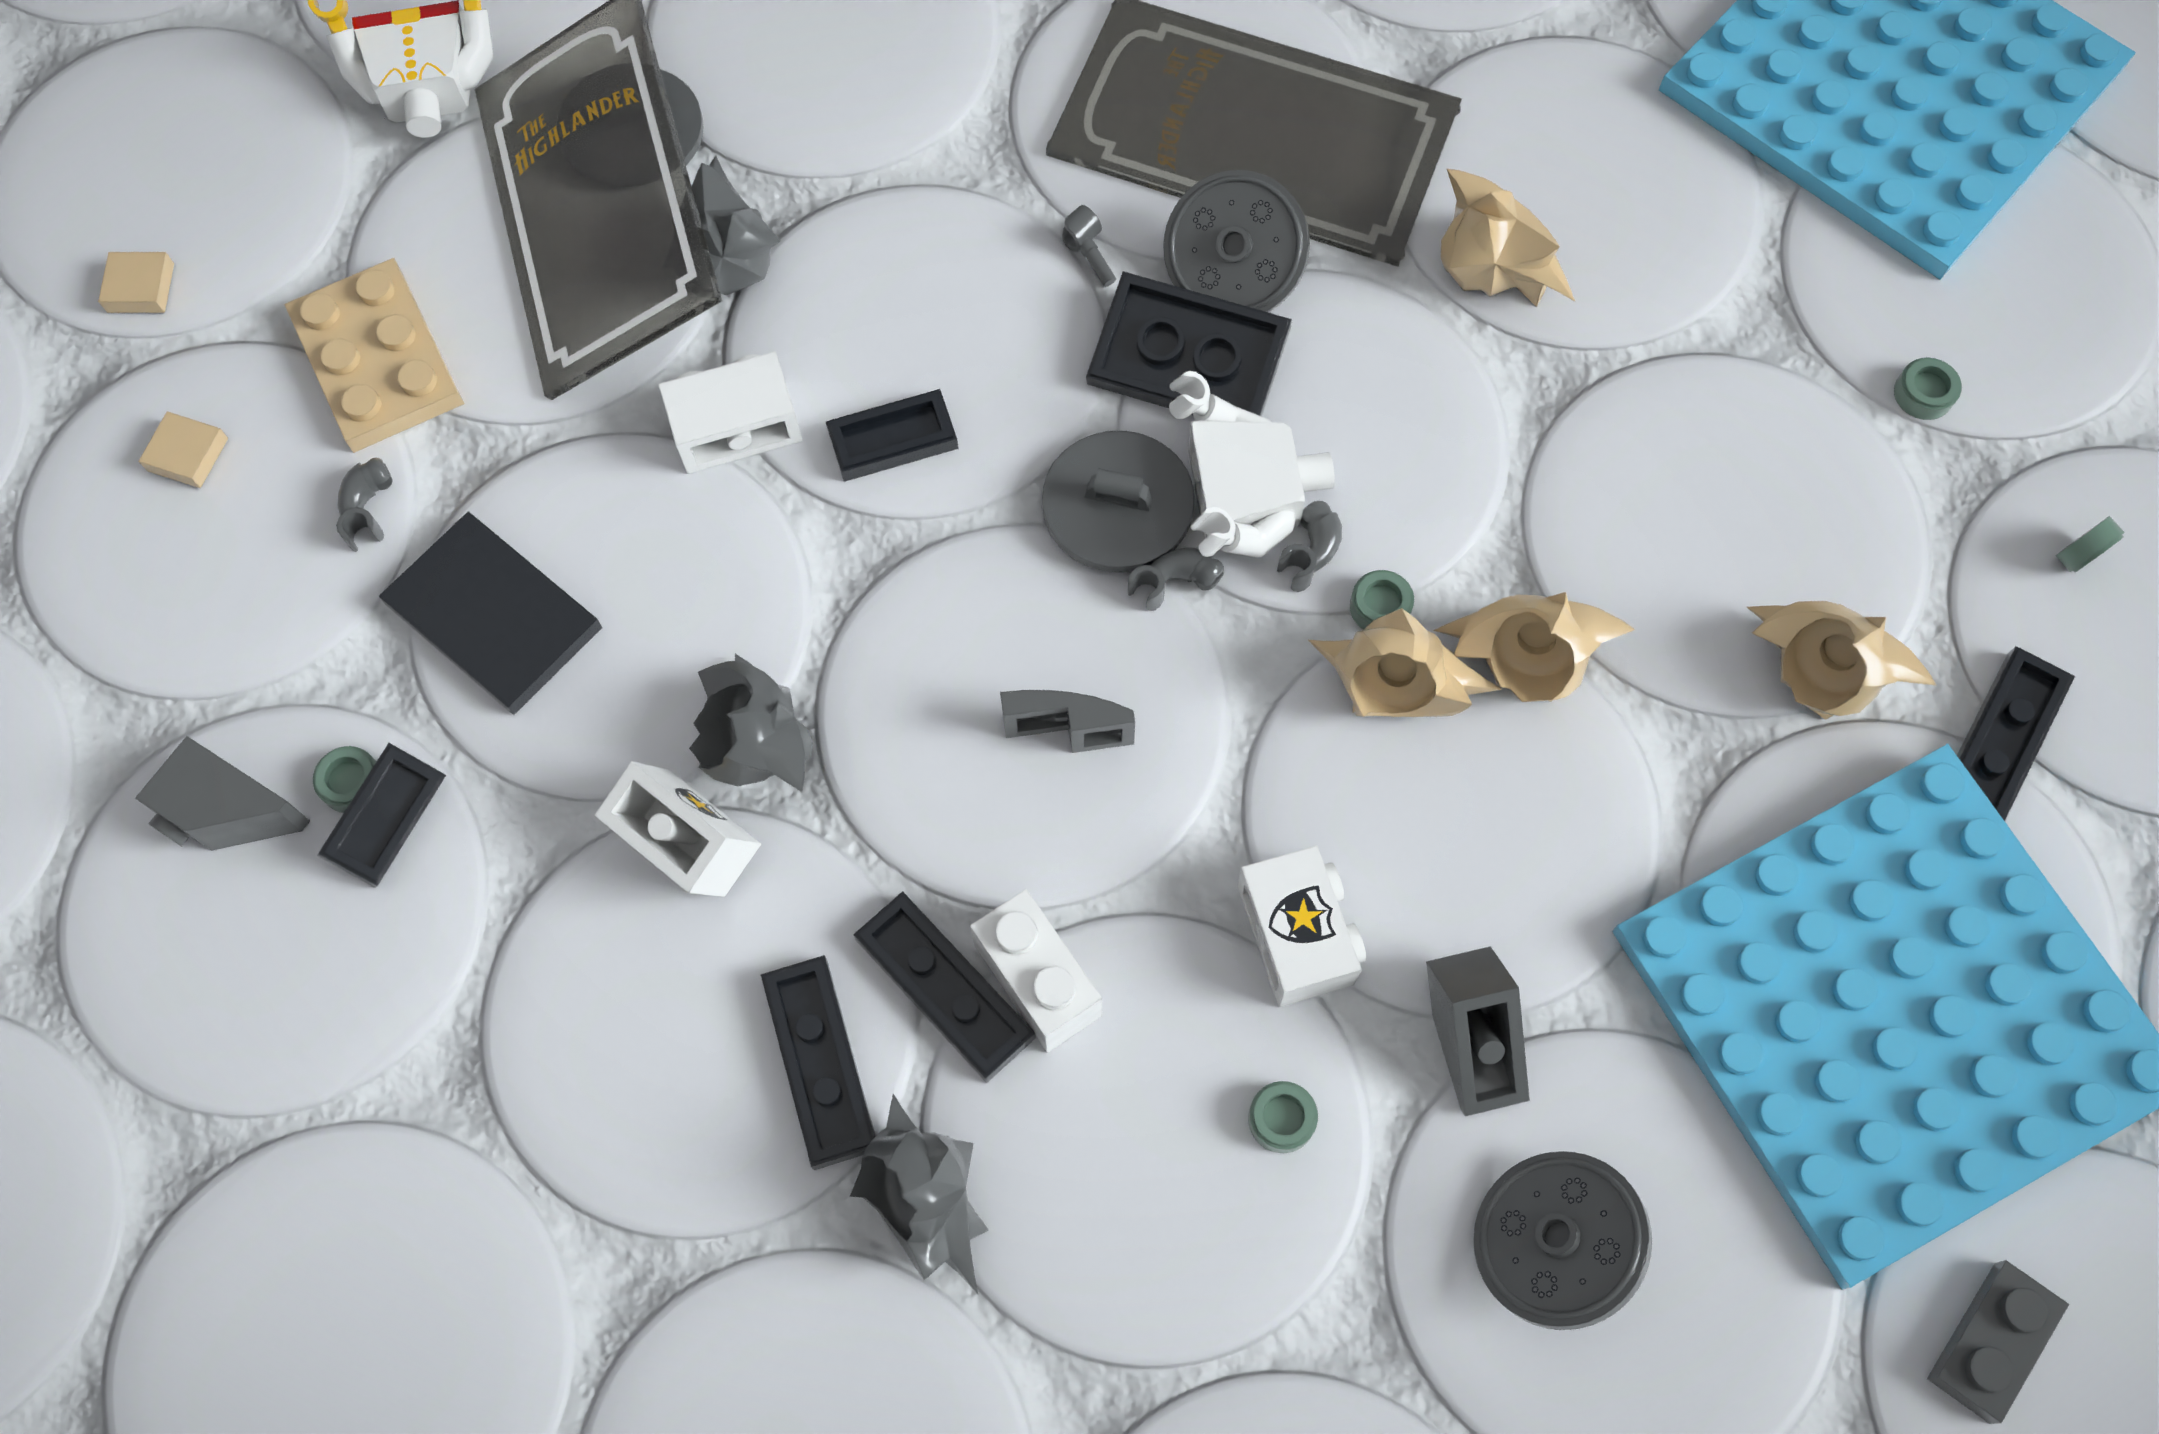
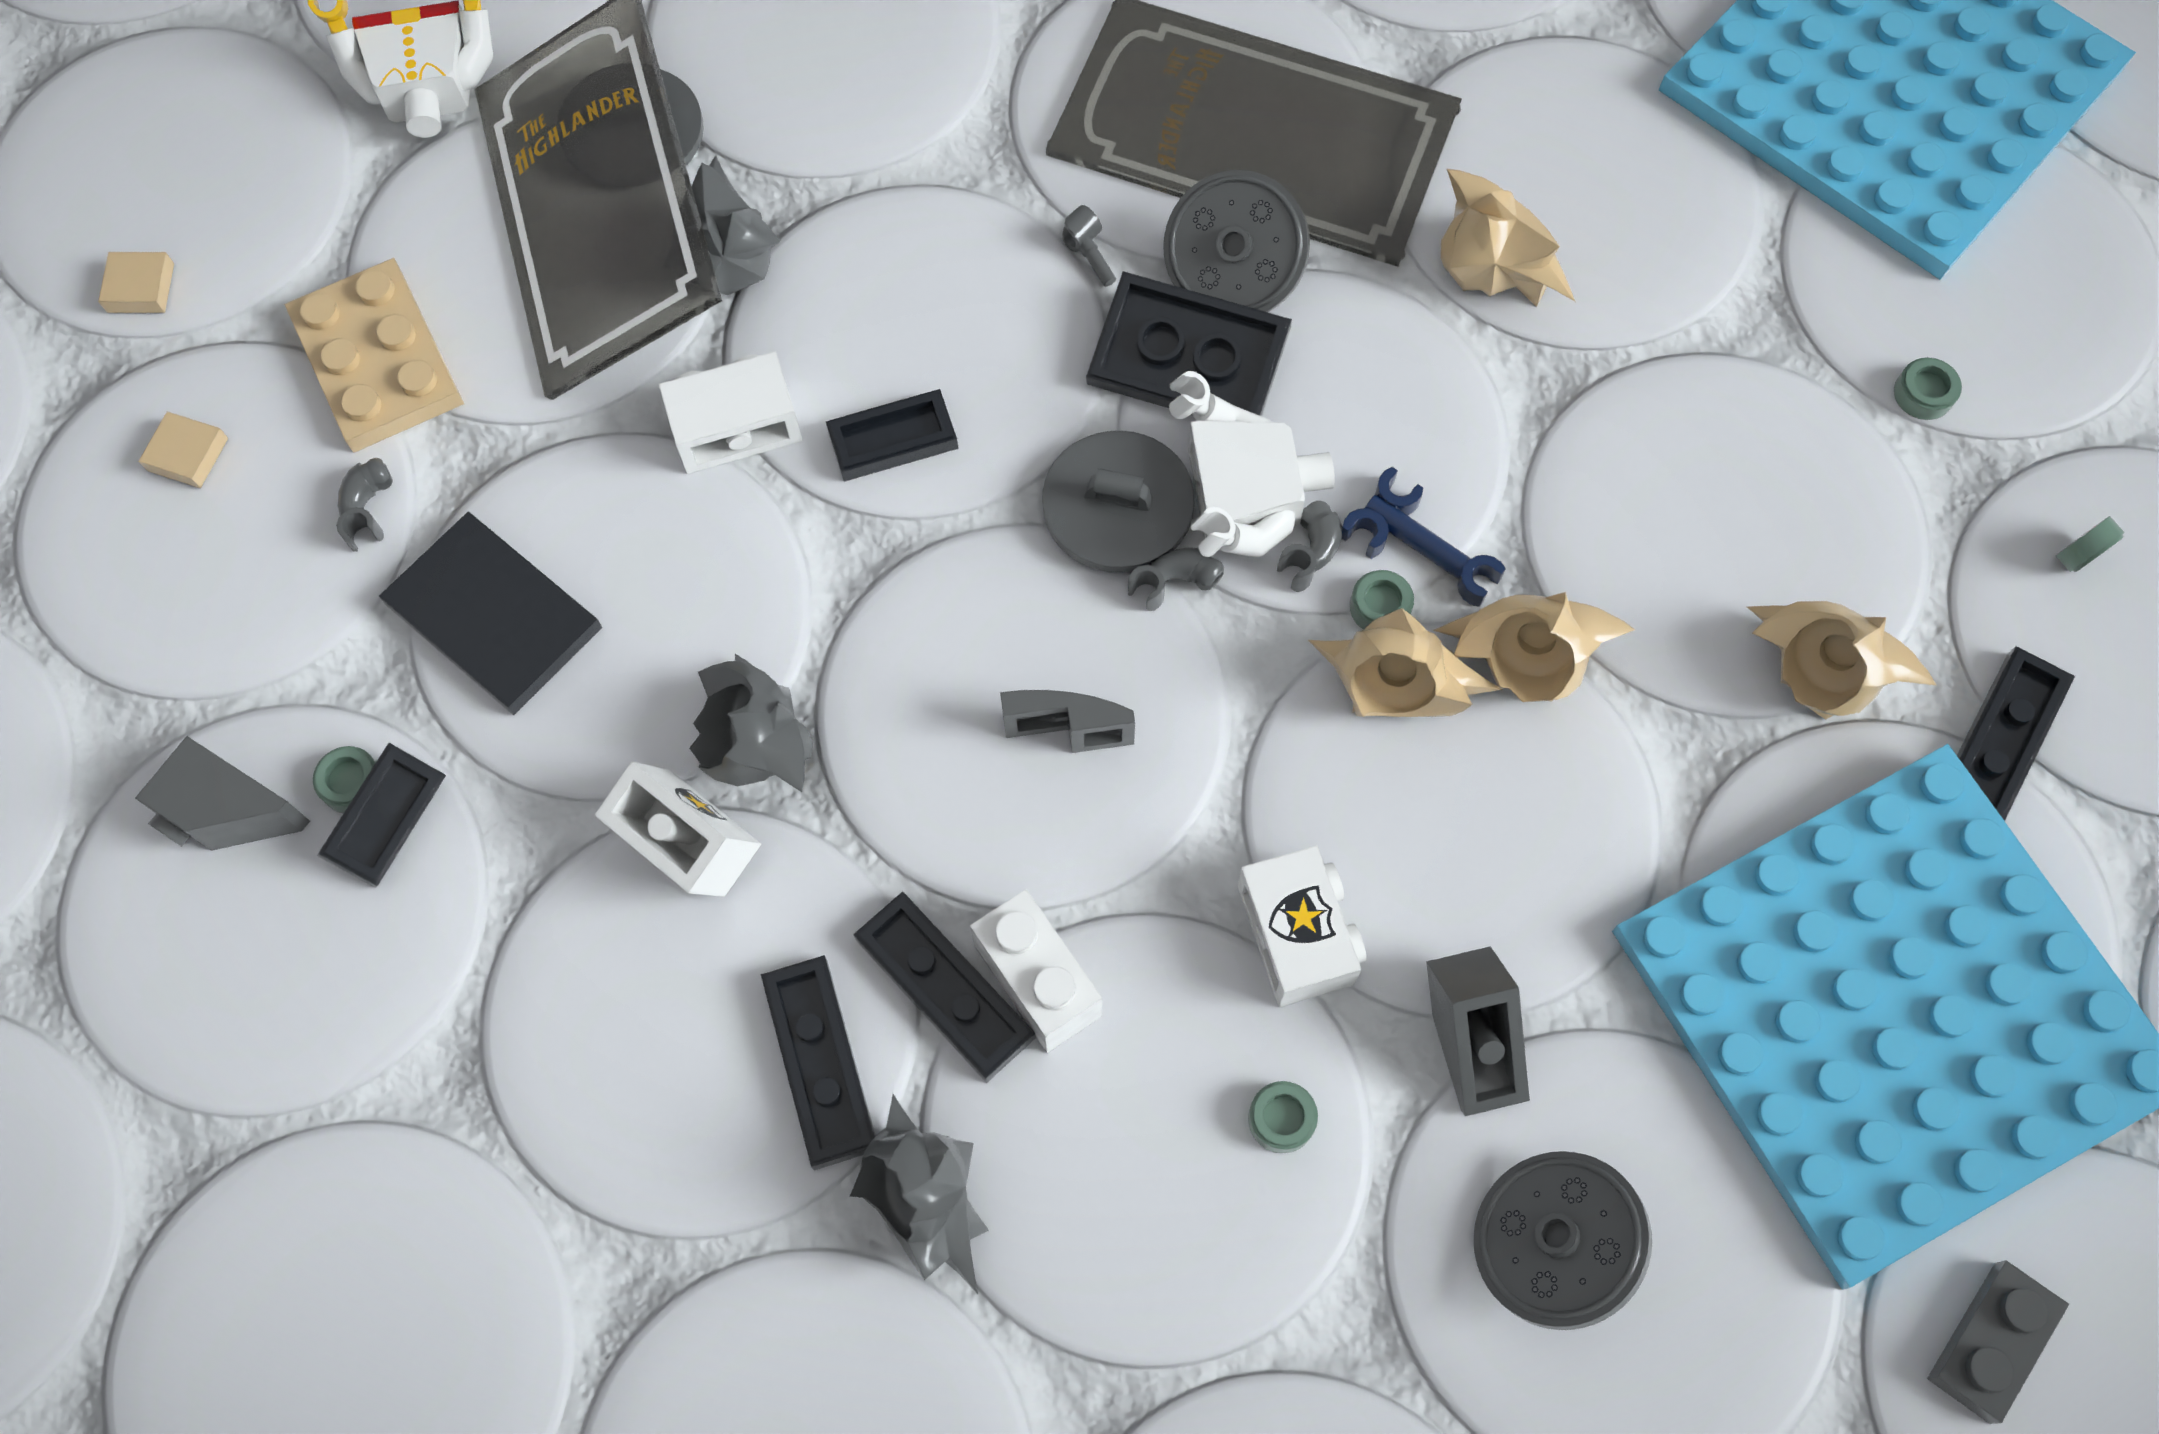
none -> dark blue bar [1342,467,1506,607]

